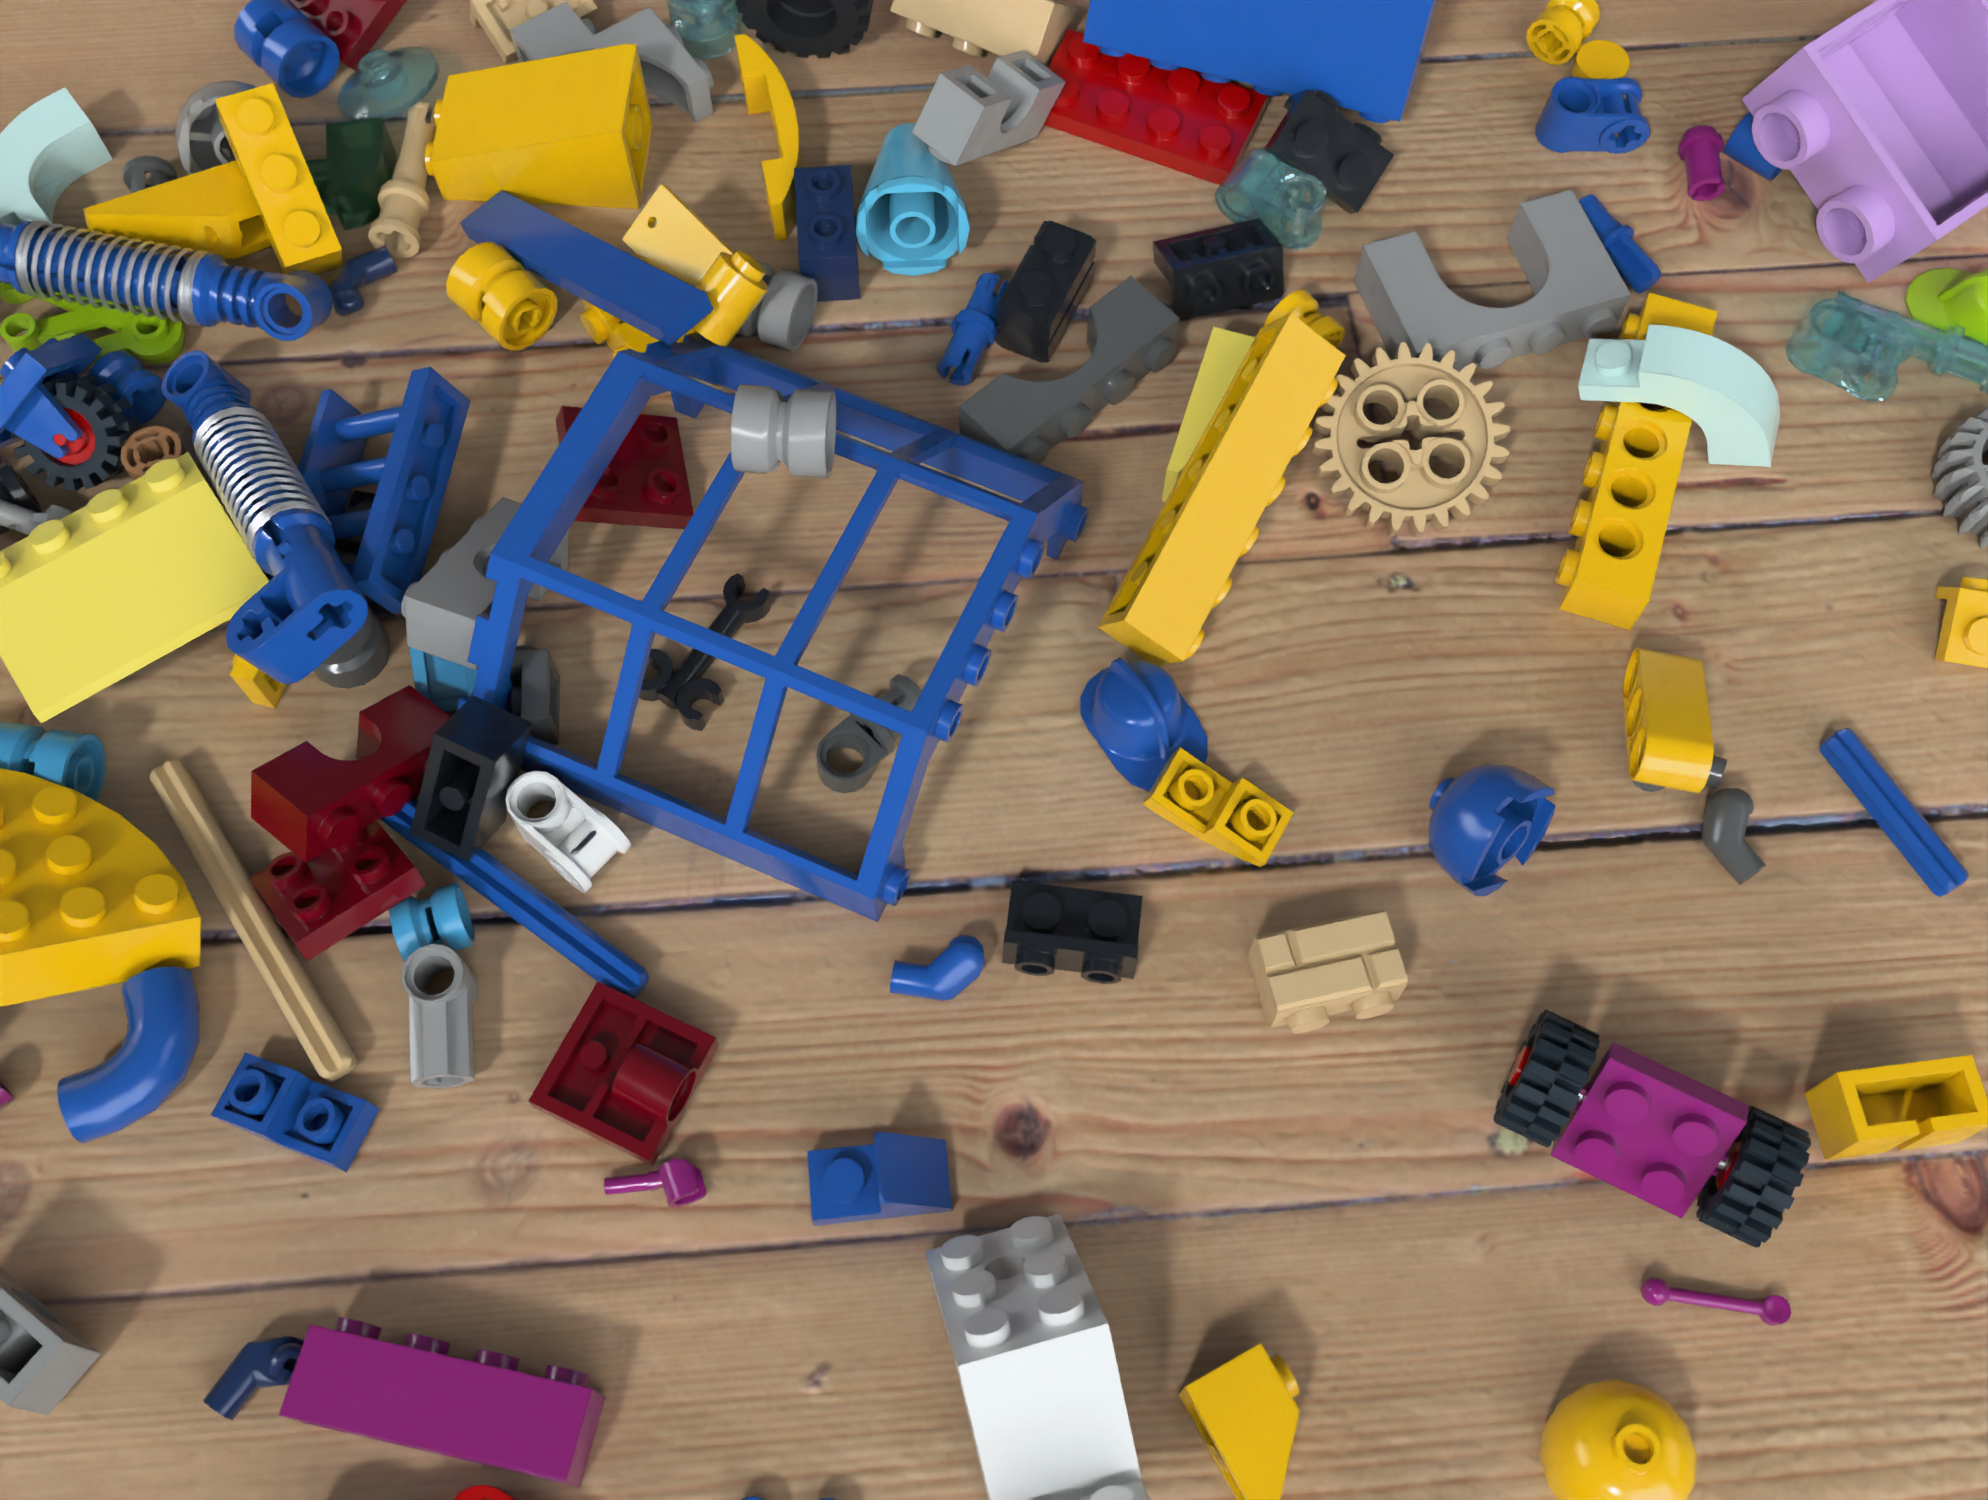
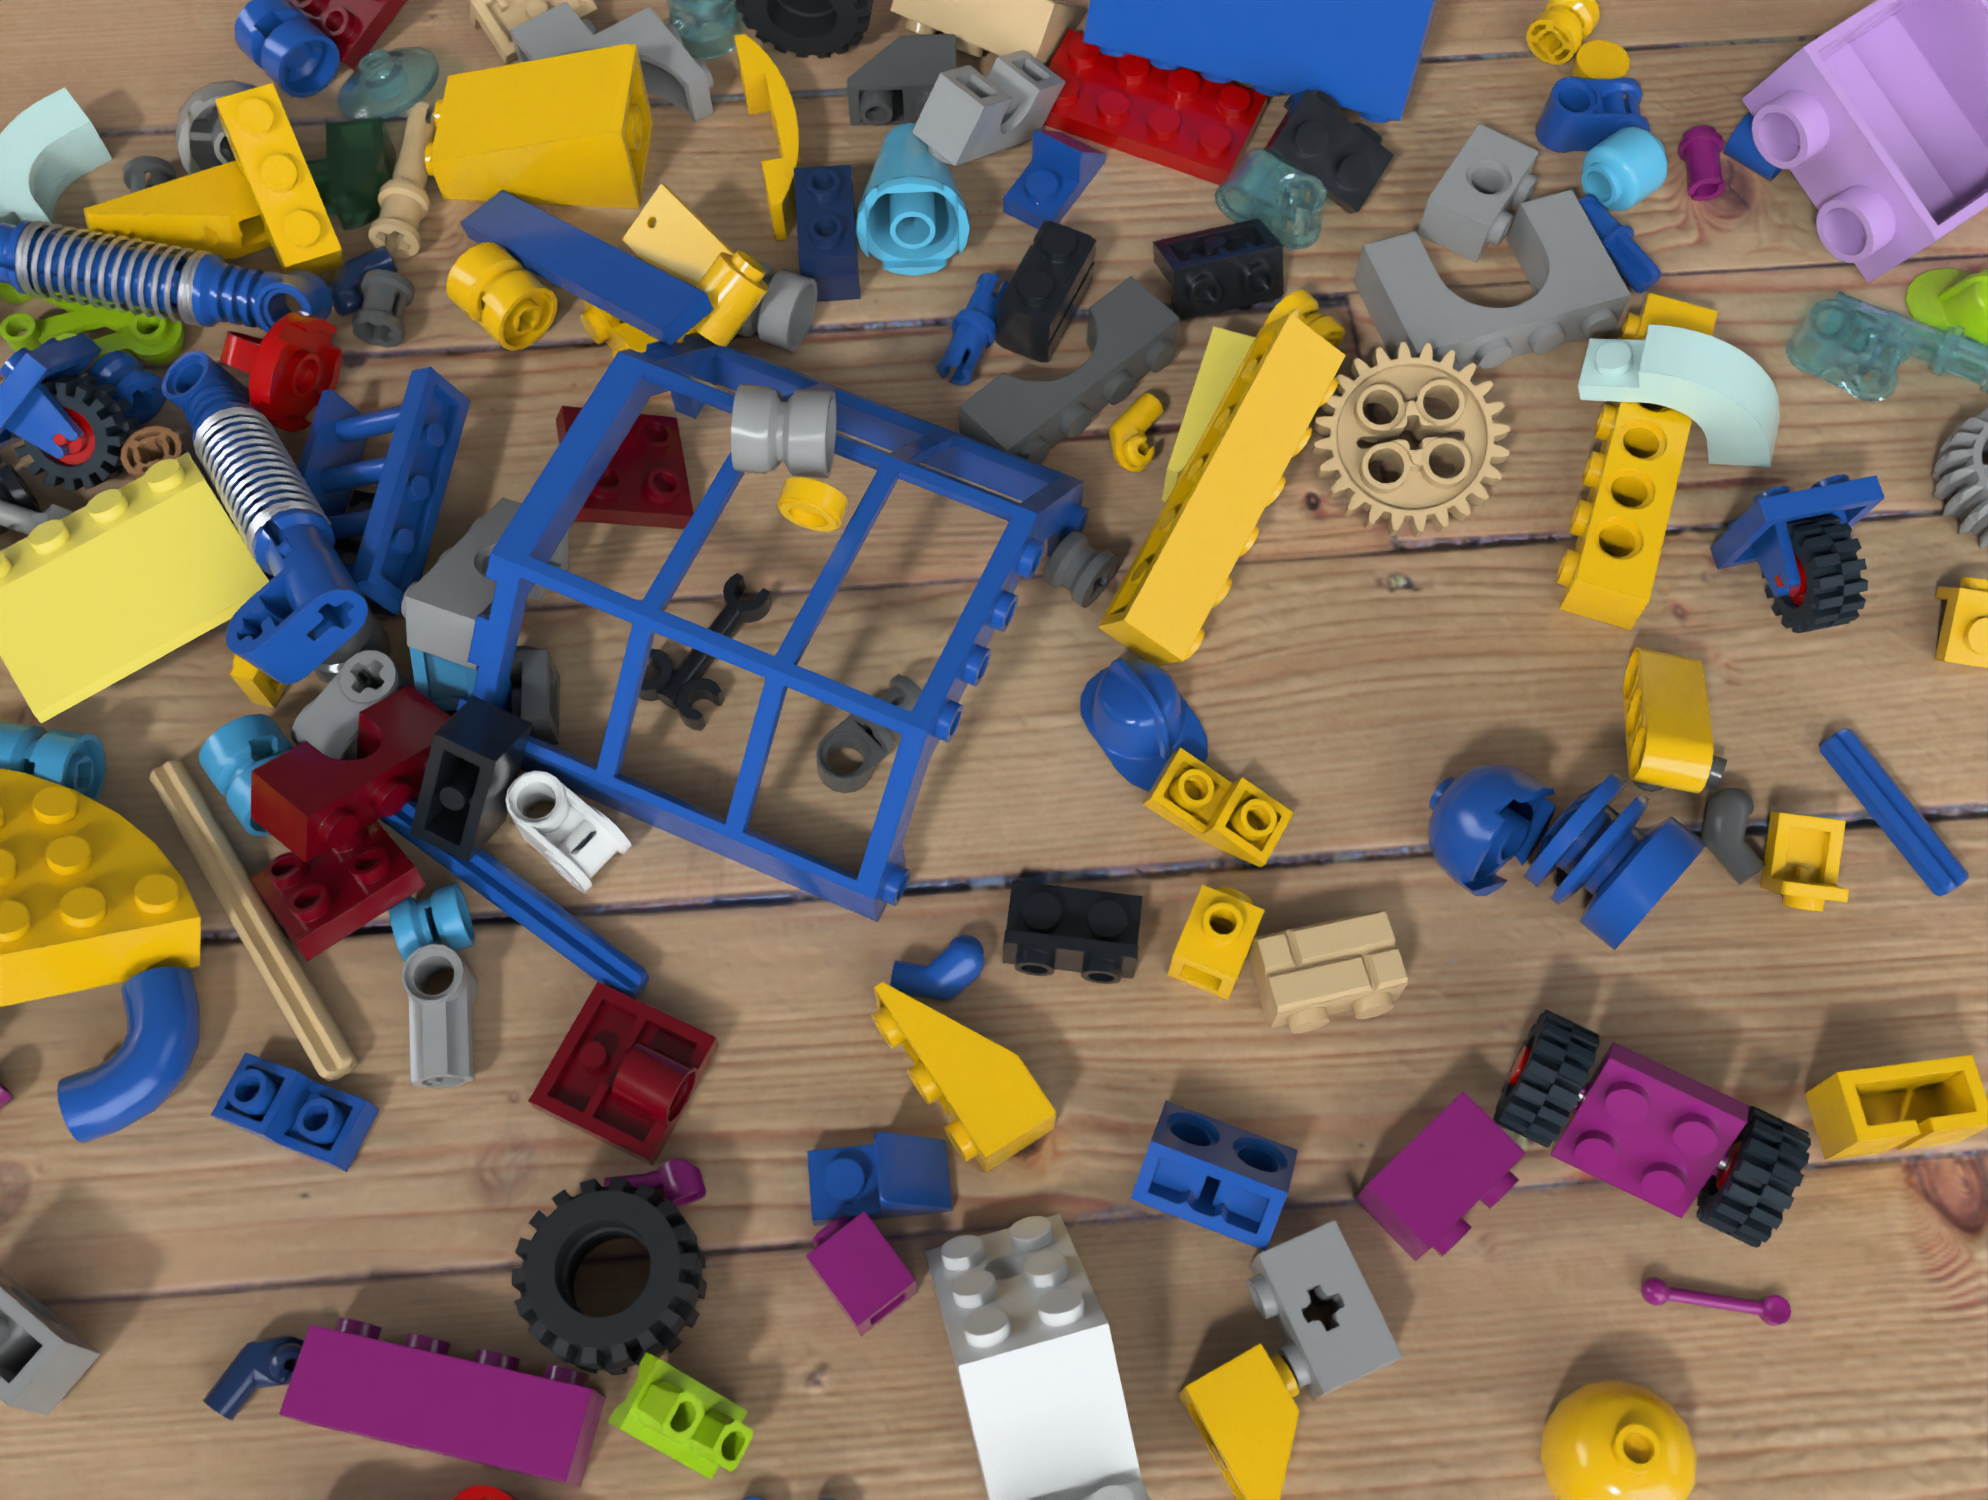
none -> dark azure wheel [199,714,294,837]
none -> red tile [220,311,343,433]
none -> light grey piece [291,650,414,761]
none -> dark grey bush [351,269,415,348]
none -> black tyre [512,1177,707,1375]
none -> lime hips [607,1352,753,1480]
none -> yellow tile [777,477,848,532]
none -> magenta brick [806,1211,918,1337]
none -> dark grey slope [847,34,957,126]
none -> yellow slope [871,982,1056,1173]
none -> blue slope [1003,129,1106,230]
none -> dark grey wheel [1043,530,1118,608]
none -> yellow arm [1109,393,1164,472]
none -> blue brick [1130,1100,1298,1251]
none -> yellow brick [1167,884,1265,1001]
none -> light grey brick [1247,1220,1403,1401]
none -> magenta brick [1355,1091,1526,1261]
none -> light grey brick [1417,123,1539,263]
none -> blue wheel [1524,771,1707,950]
none -> medium azure head [1581,126,1667,212]
none -> plate [1710,474,1885,633]
none -> yellow bracket [1760,811,1850,911]

